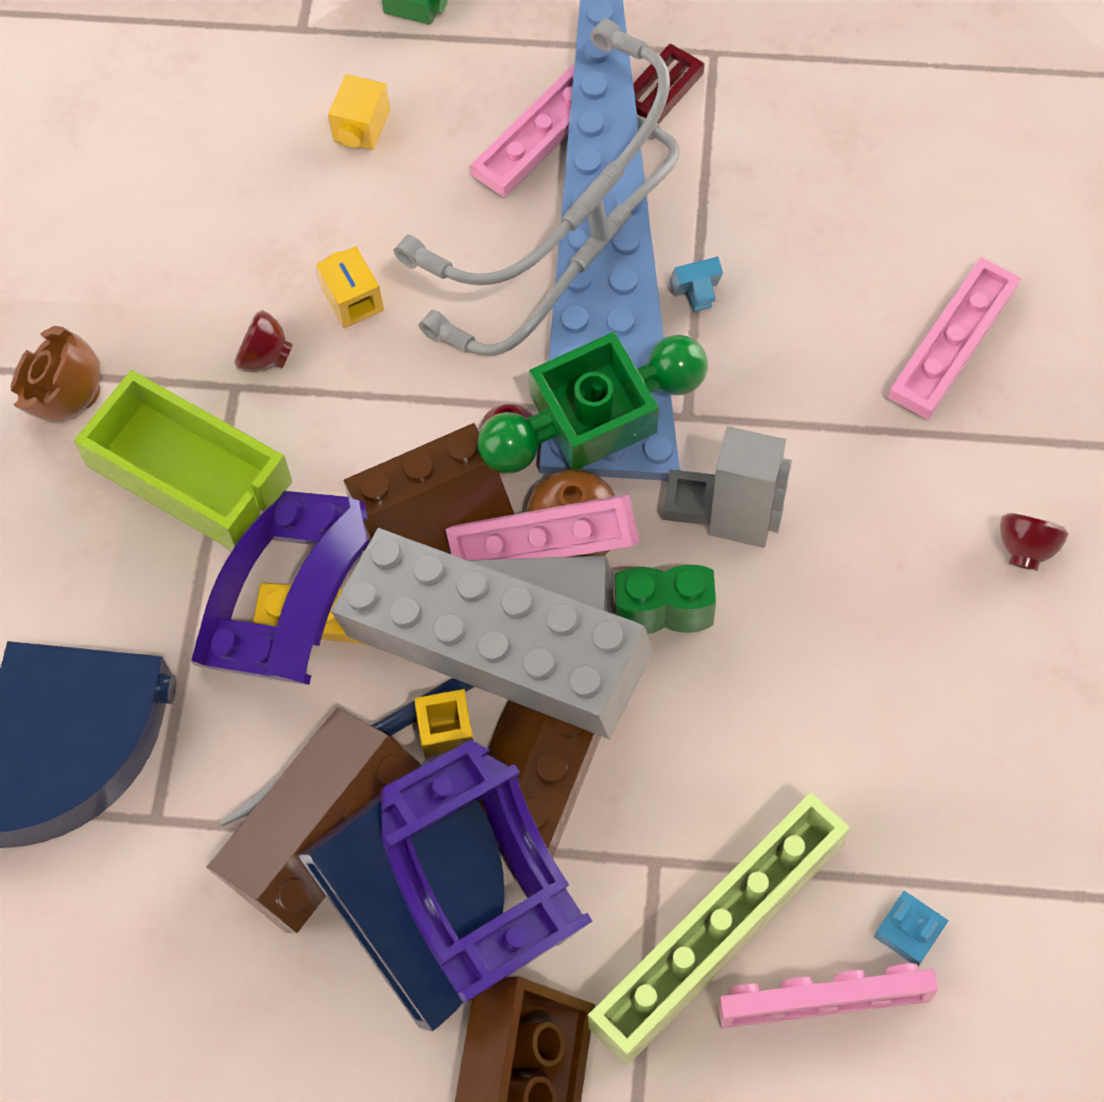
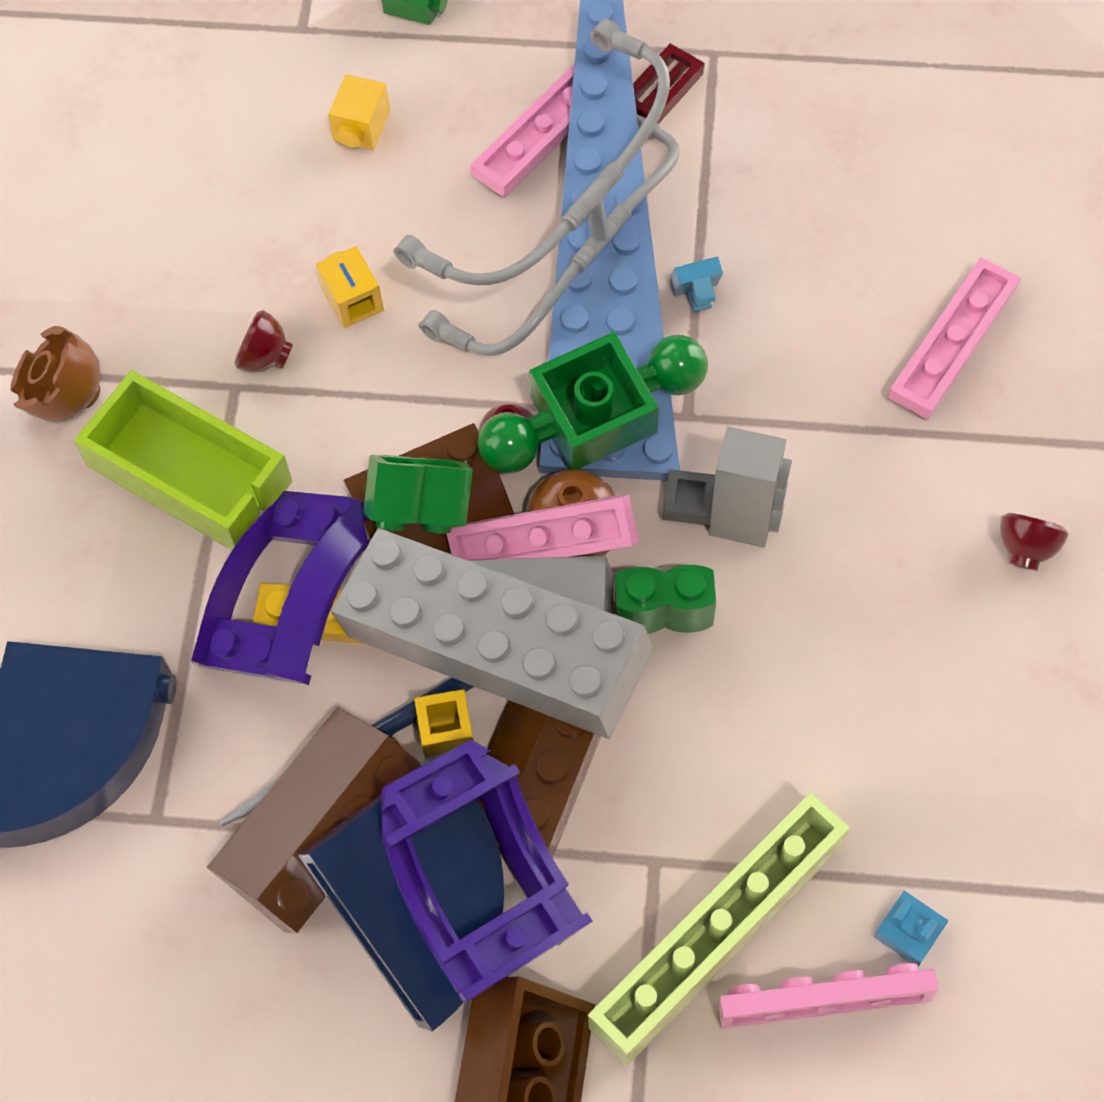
none -> green brick [363,455,473,534]

